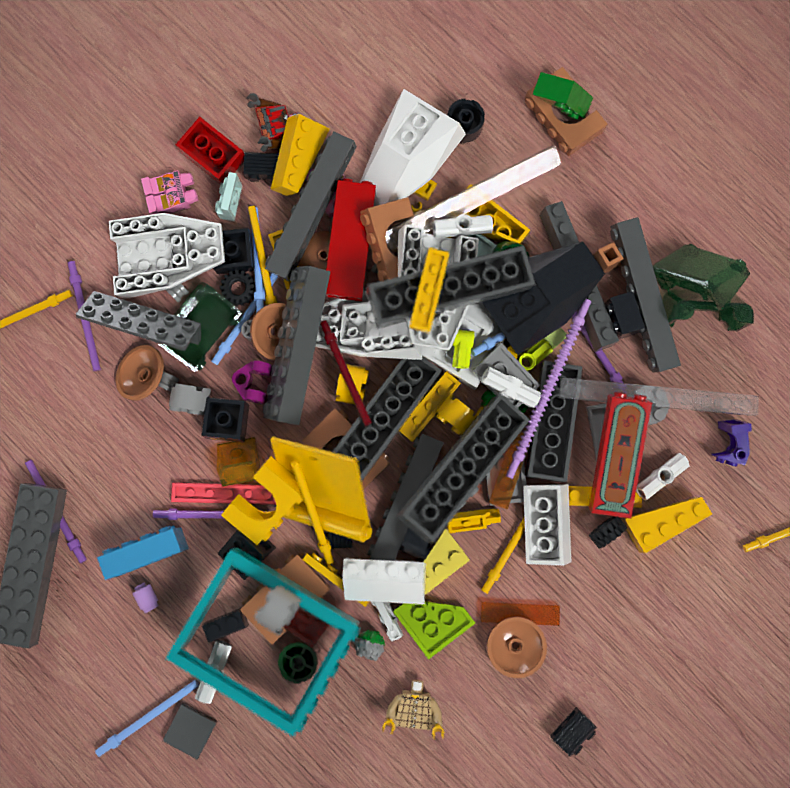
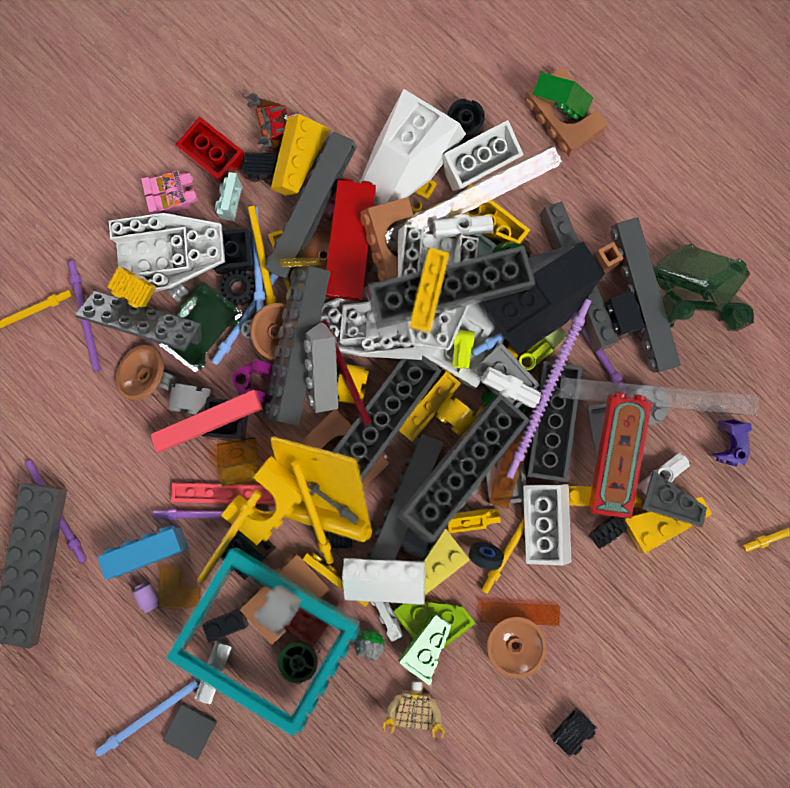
none -> yellow brick [107,267,156,308]
none -> coral tile [151,390,262,453]
none -> clear yellow tile [160,568,200,608]
none -> yellow bar [197,490,262,583]
none -> clear yellow tile [280,257,324,267]
none -> light grey slope [304,323,338,413]
none -> dark grey piece [308,483,359,524]
none -> wing [398,613,451,686]
none -> white slope [443,120,524,191]
none -> black bush [468,542,504,570]
none -> dark grey wing [642,471,707,528]

